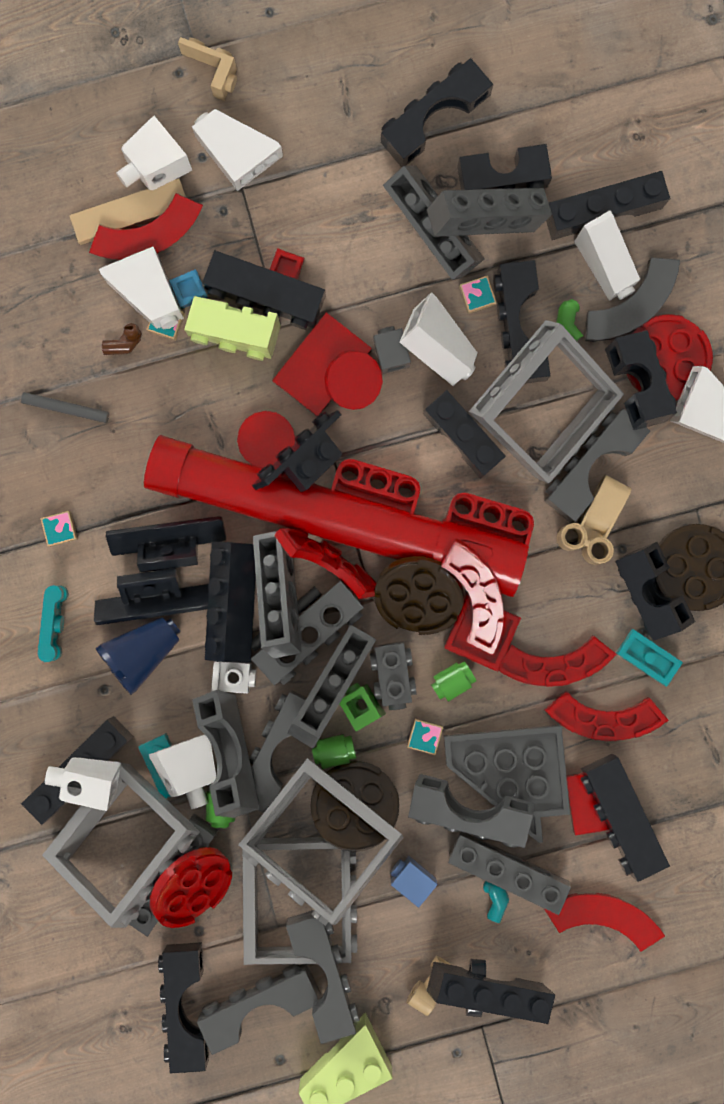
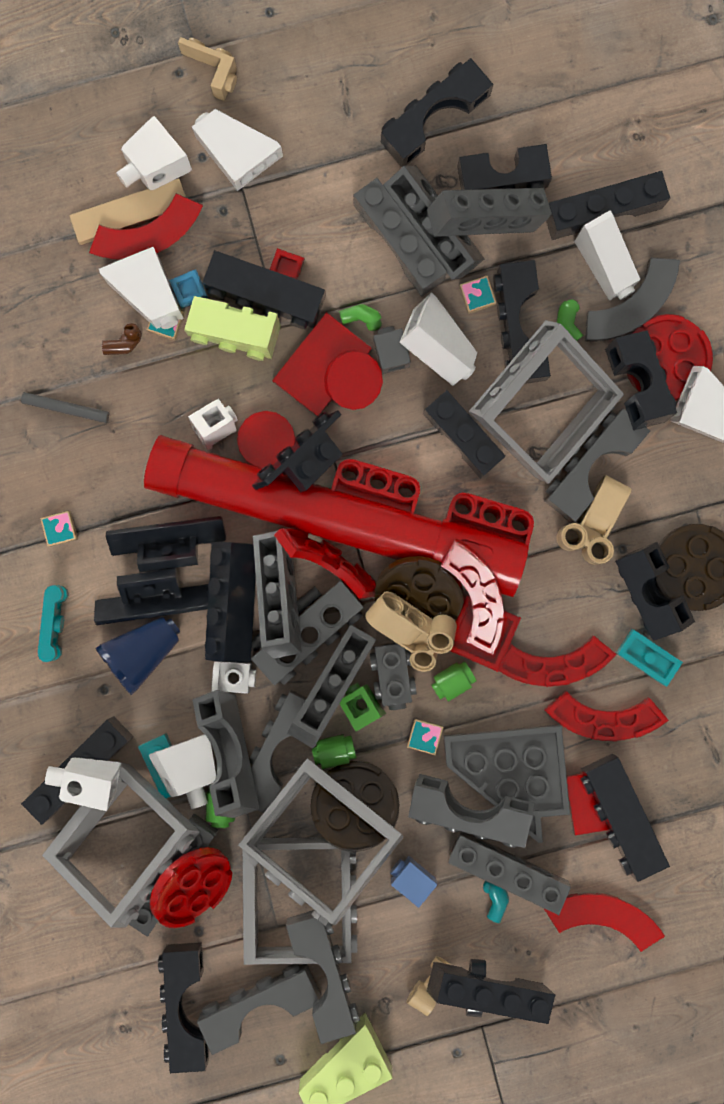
none -> white brick [188,399,238,451]
none -> bright green arm [339,304,382,331]
none -> dark grey arch [353,178,447,297]
none -> tan piece [366,591,457,672]

